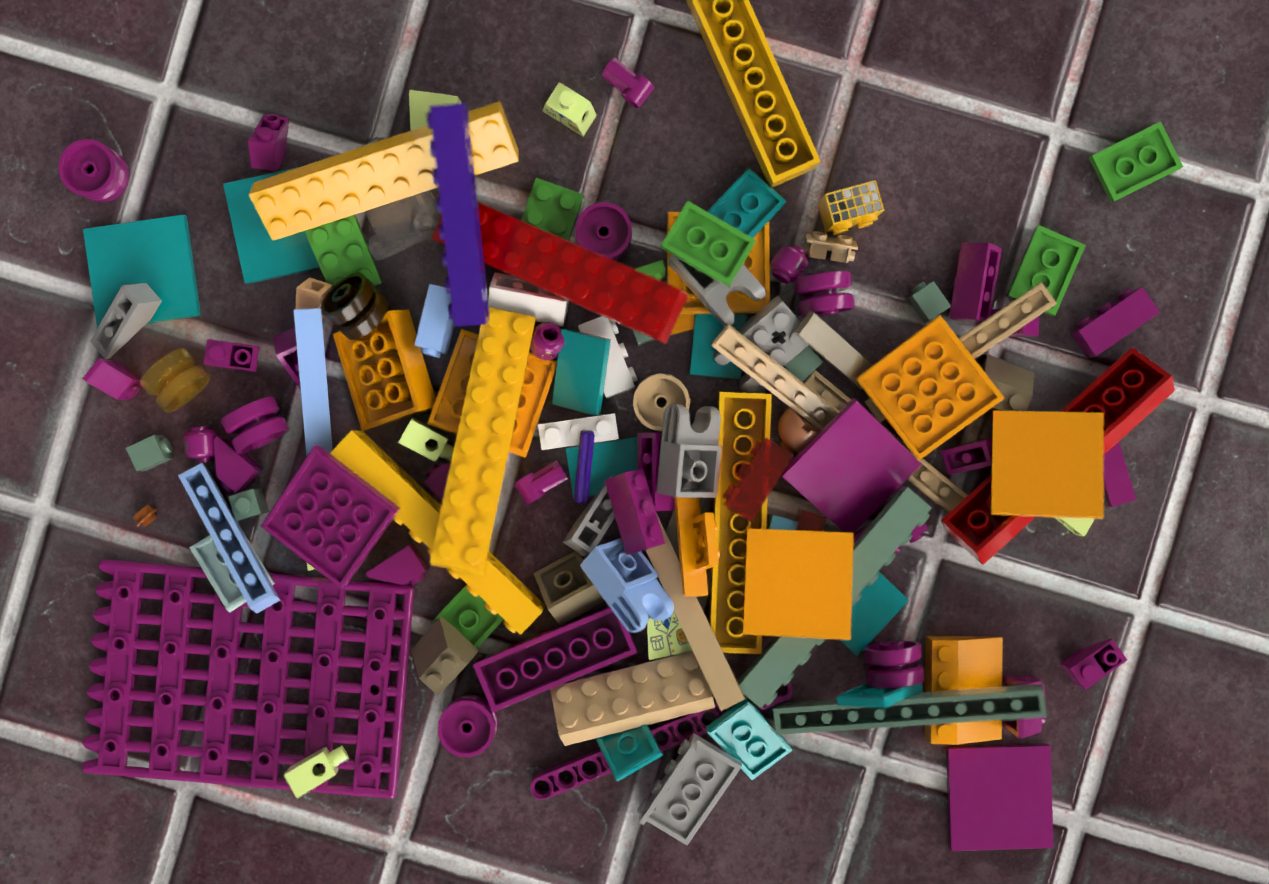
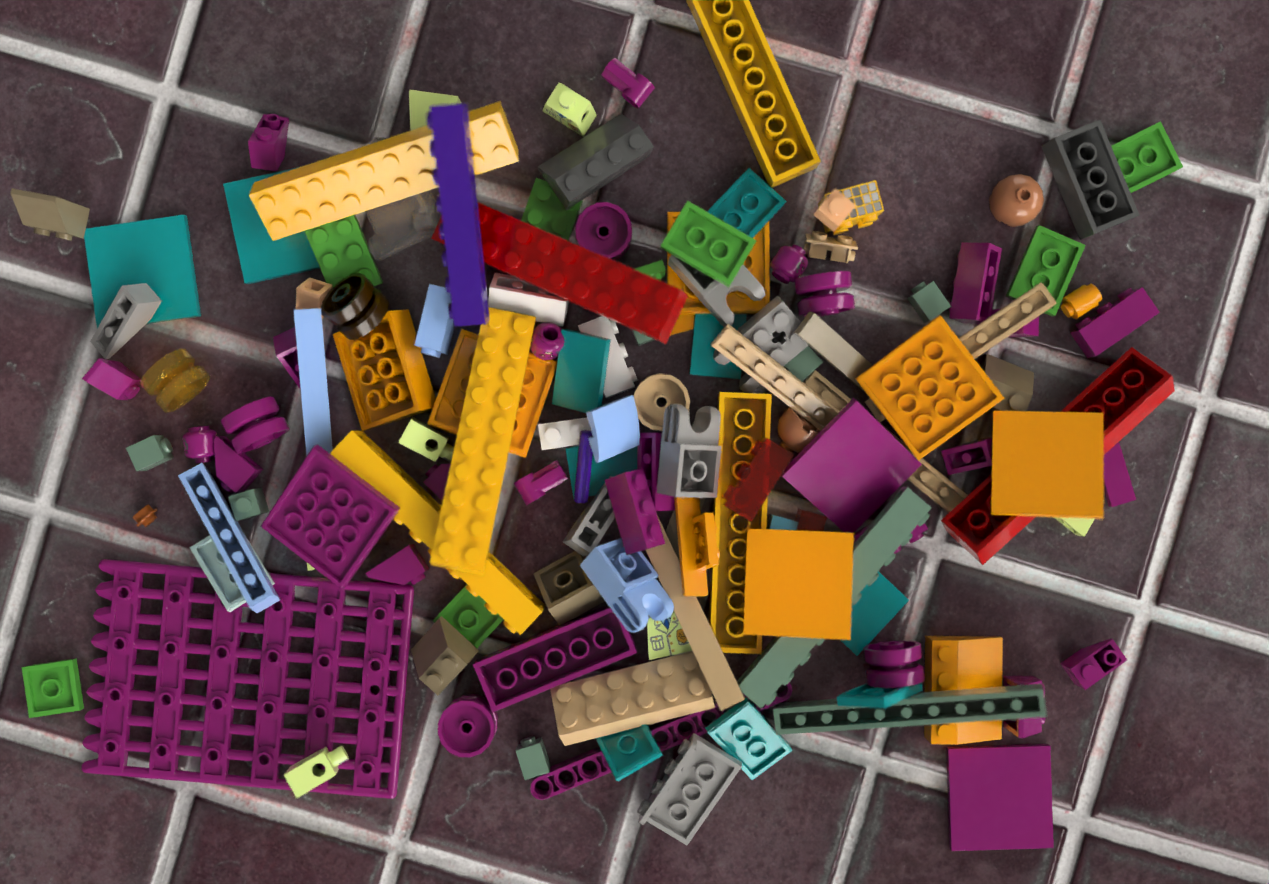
magenta wheel [58,139,130,203] -> none
magenta slope [203,339,260,372] -> none
none -> dark tan slope [11,188,90,241]
none -> bright green plate [22,658,84,718]
none -> sand green brick [515,736,551,780]
none -> dark grey slope [537,114,654,210]
none -> light blue slope [586,395,640,463]
none -> light nougat brick [814,188,856,232]
none -> nougat cylinder [989,174,1044,227]
none -> dark grey slope [1041,120,1140,240]
none -> light orange brick [1061,283,1102,319]

